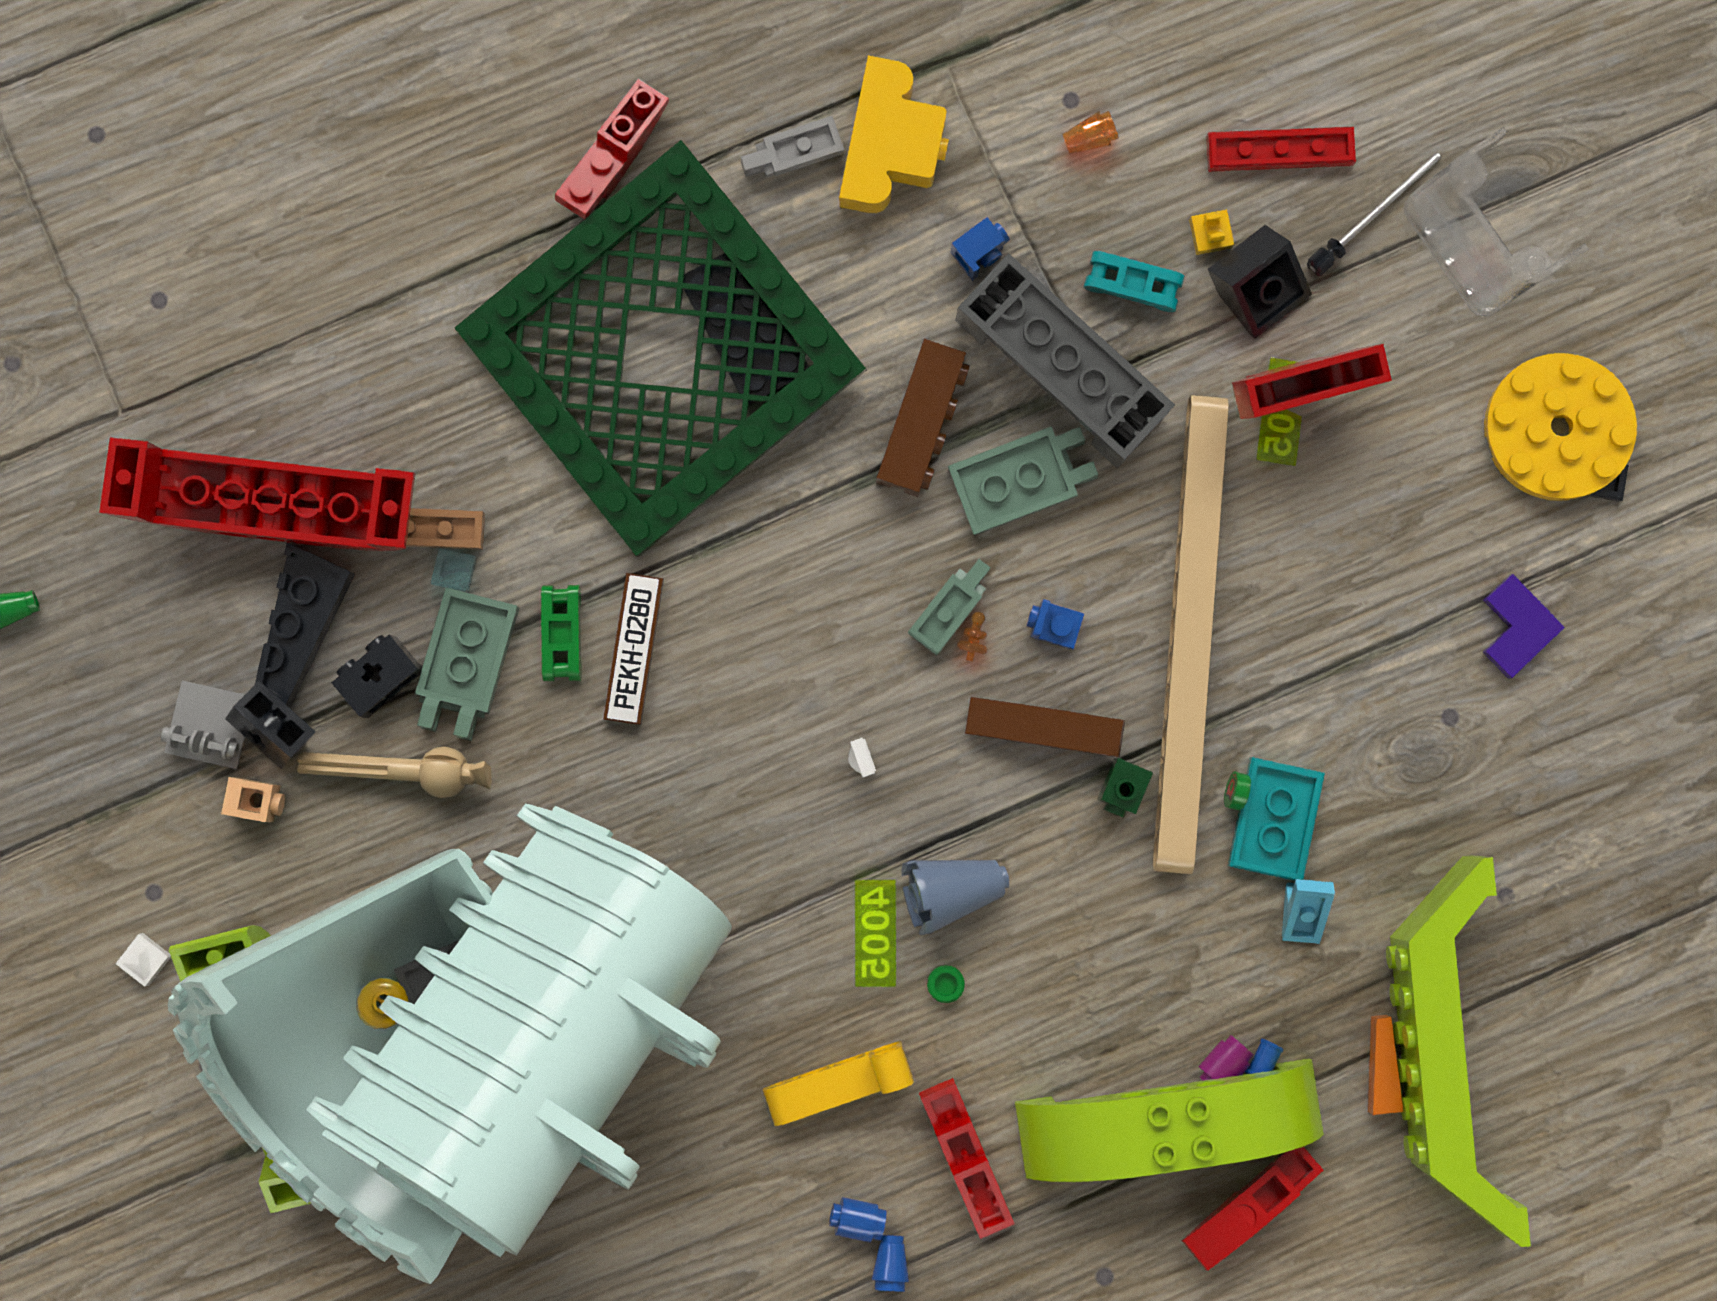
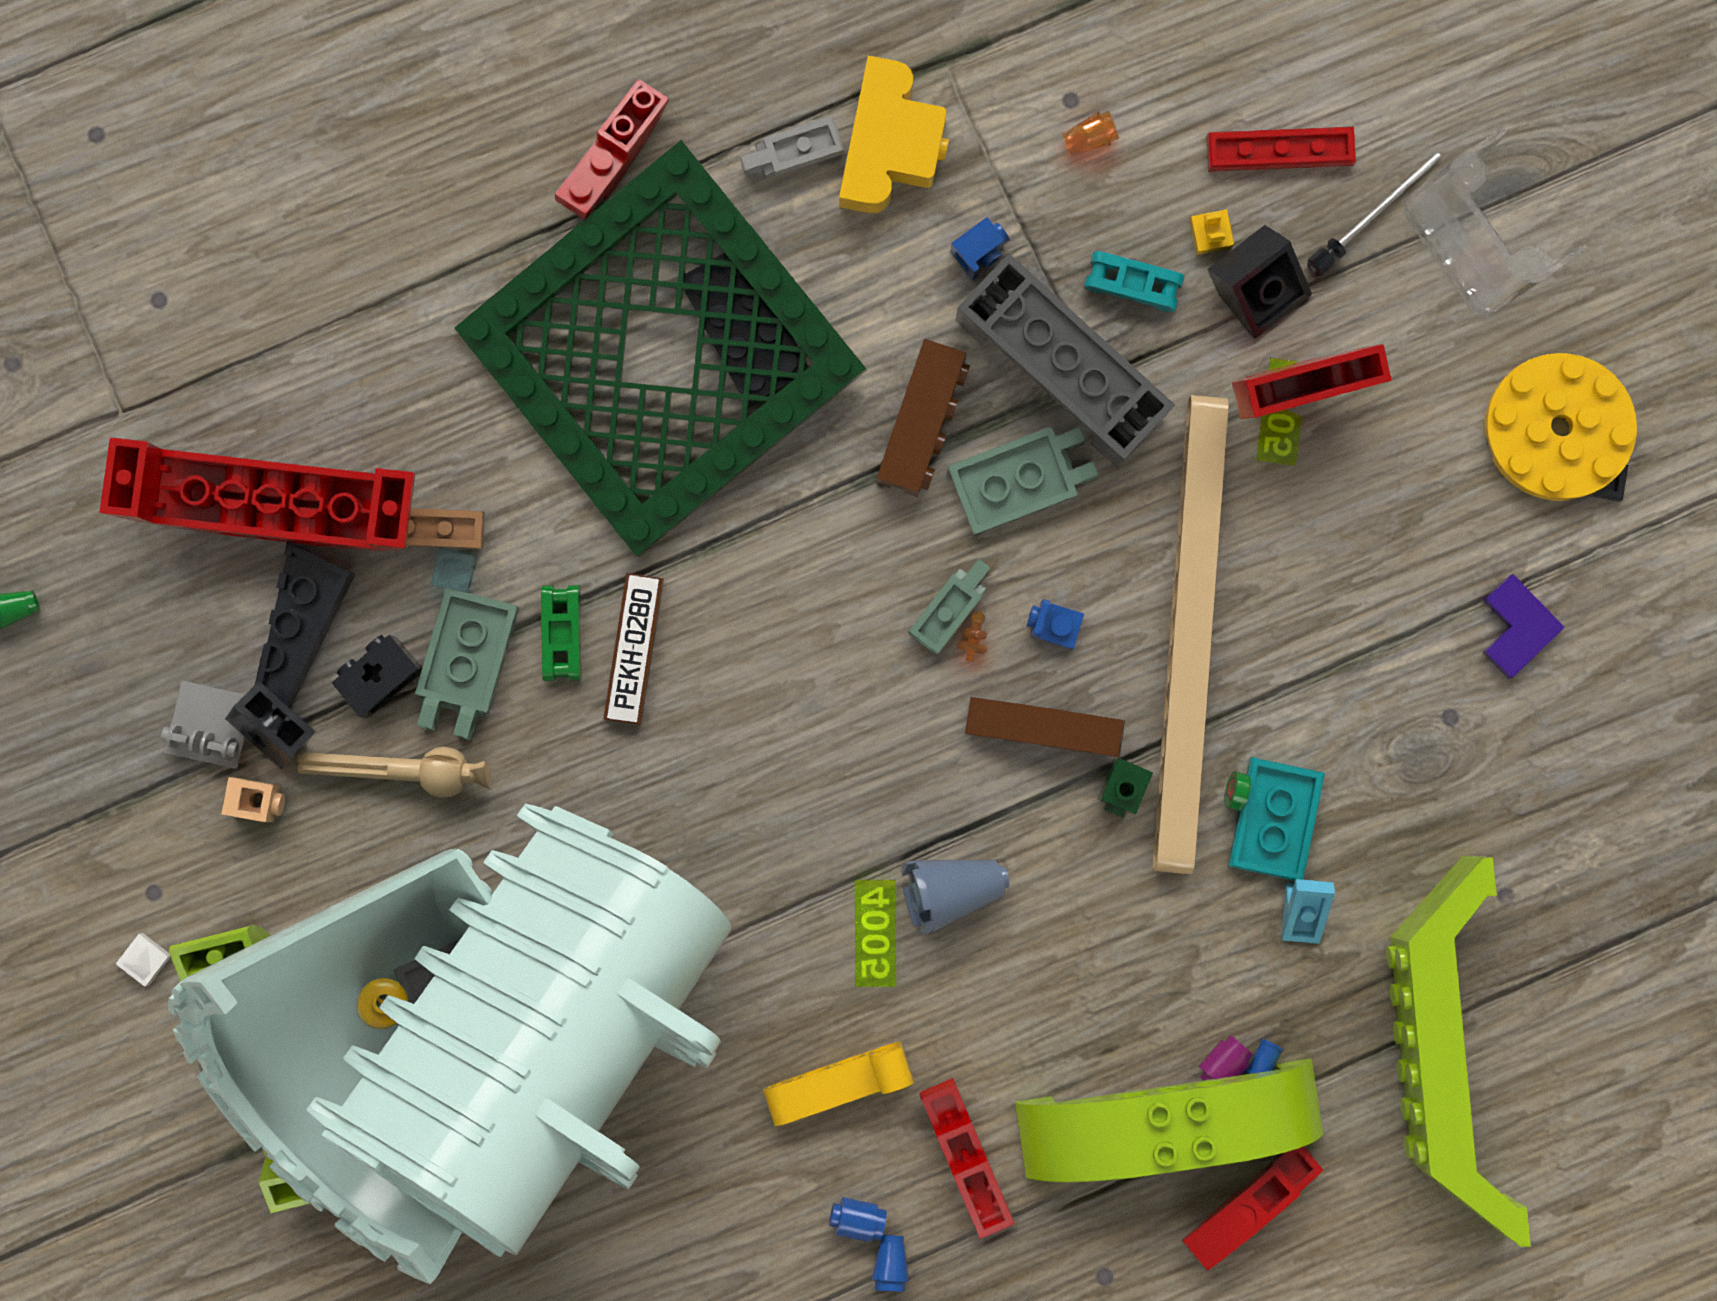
white tile [848,738,876,778] -> none
green tile [927,964,965,1003] -> none
orange piece [1368,1015,1404,1115] -> none

